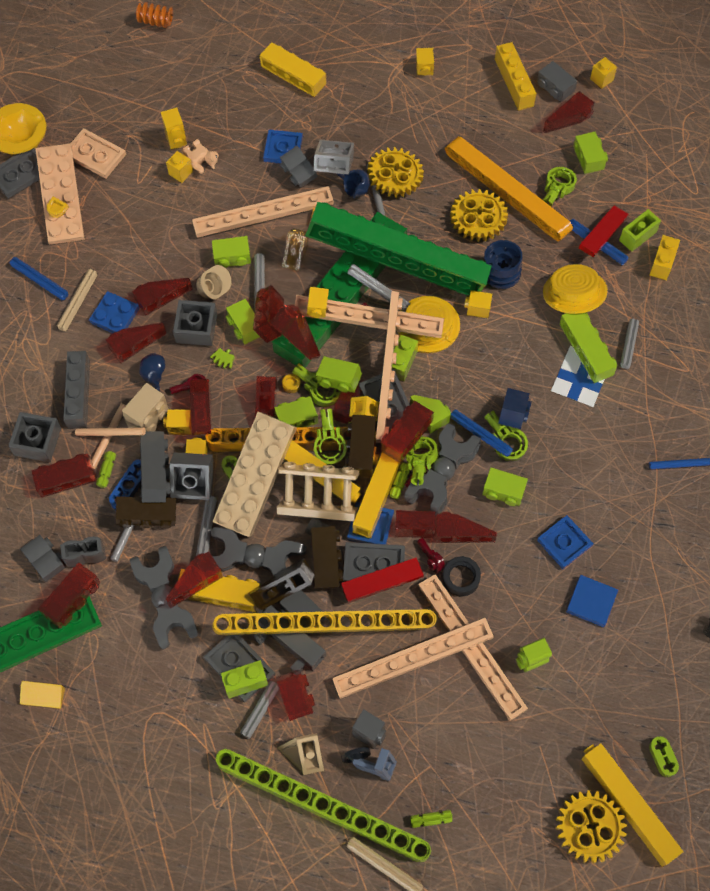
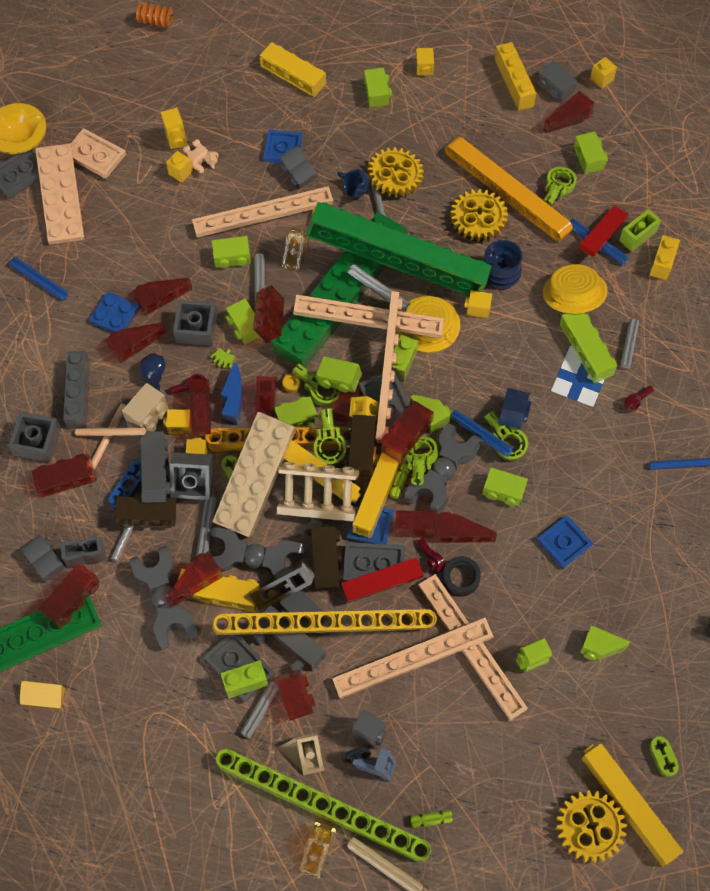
yellow tile [46,196,69,218] -> none
tan axle [57,269,97,331] -> none
lime axle [96,451,116,488] -> none
tan piece [195,265,232,300] -> none
clear red slope [271,304,321,360] -> none
yellow brick [307,287,329,318] -> none
light grey window [314,140,354,174] -> none
blue tile [566,575,618,627] -> none
none -> blue slope [221,363,243,425]
none -> clear yellow slope [299,822,336,879]
none -> lime brick [364,68,392,108]
none -> lime slope [580,625,630,661]
none -> dark red plate [623,385,654,412]

